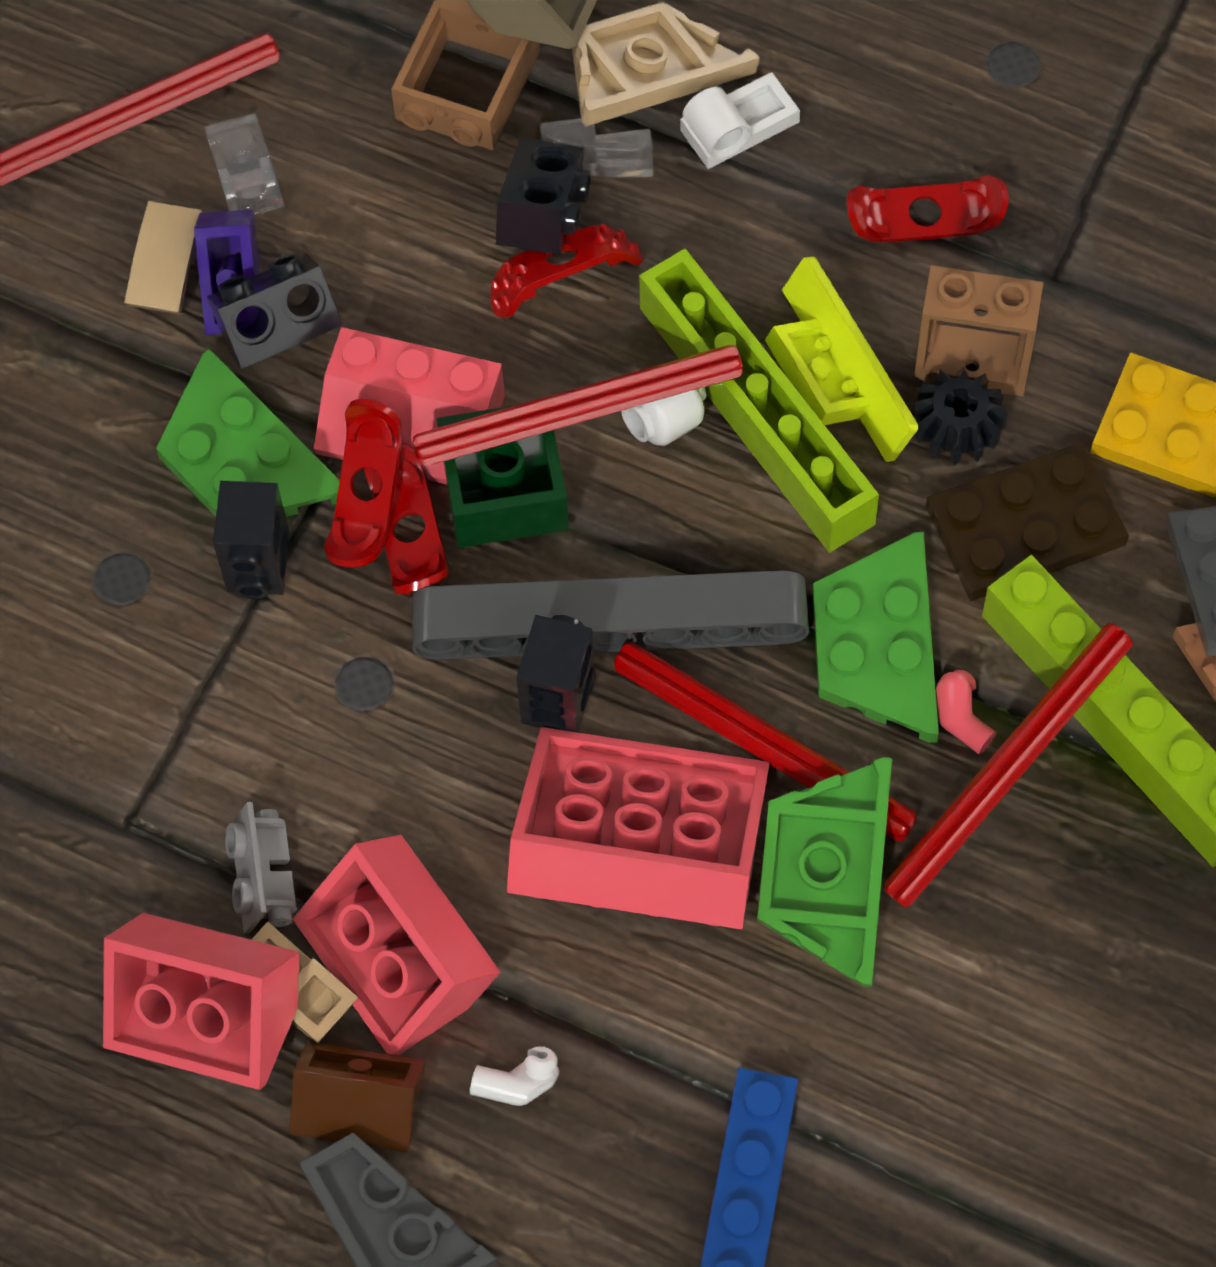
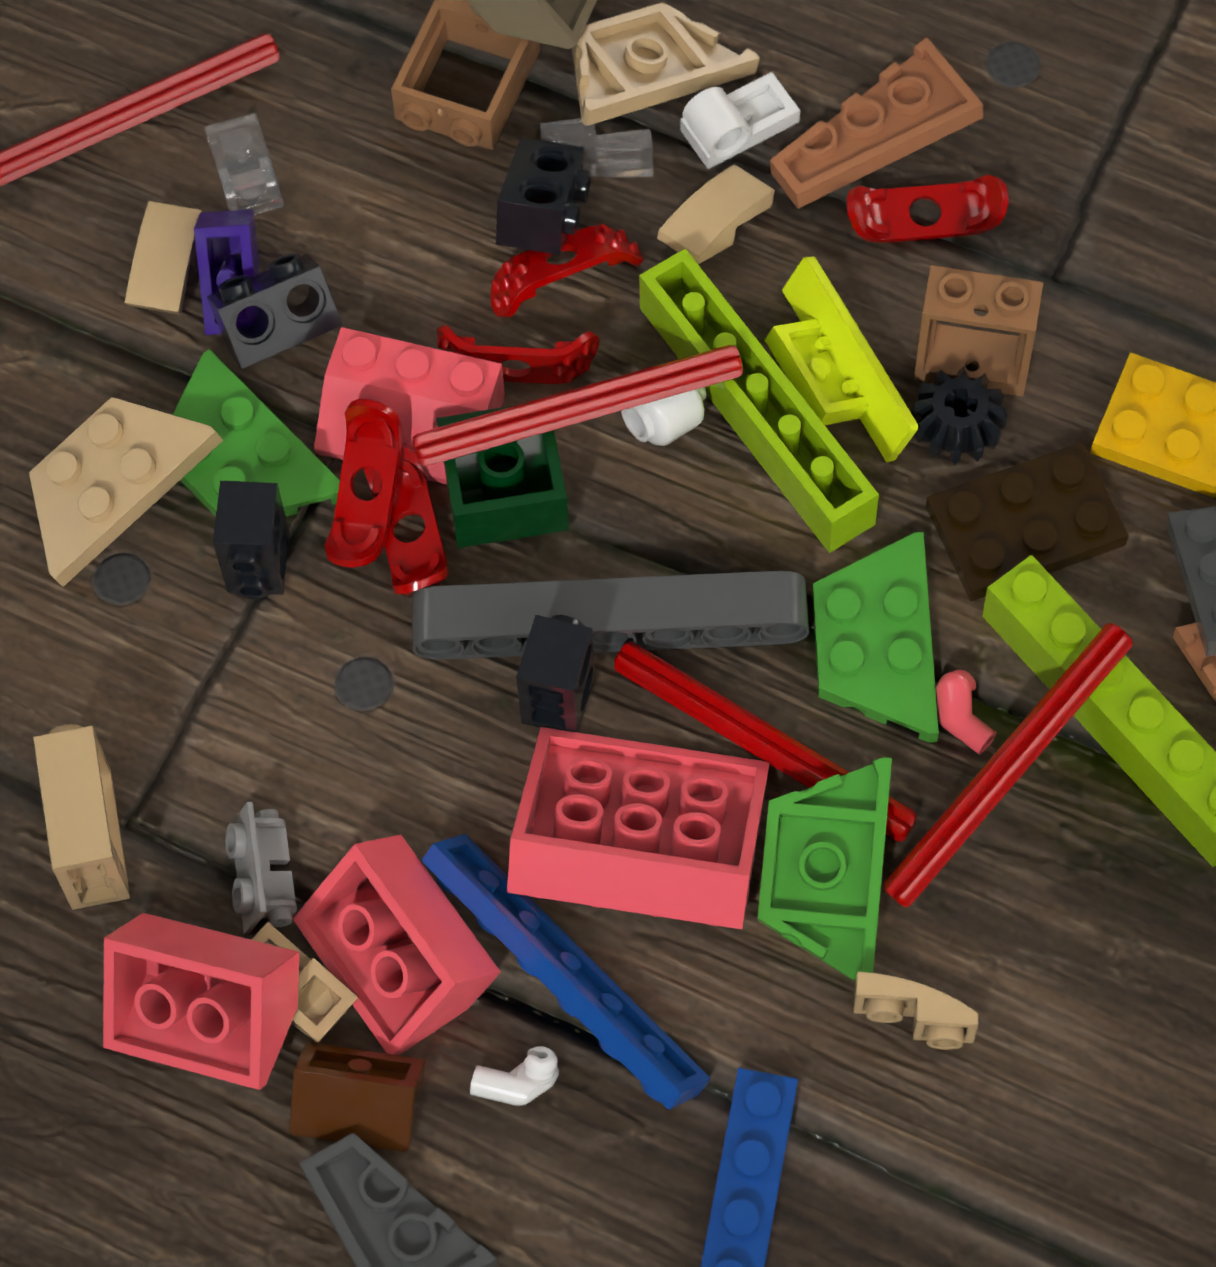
none -> tan wing [29,397,223,587]
none -> tan window [33,724,131,910]
none -> blue plate [421,834,711,1110]
none -> red piece [436,325,600,384]
none -> tan slope [657,164,775,265]
none -> nougat wing [770,37,983,209]
none -> tan slope [854,971,978,1050]

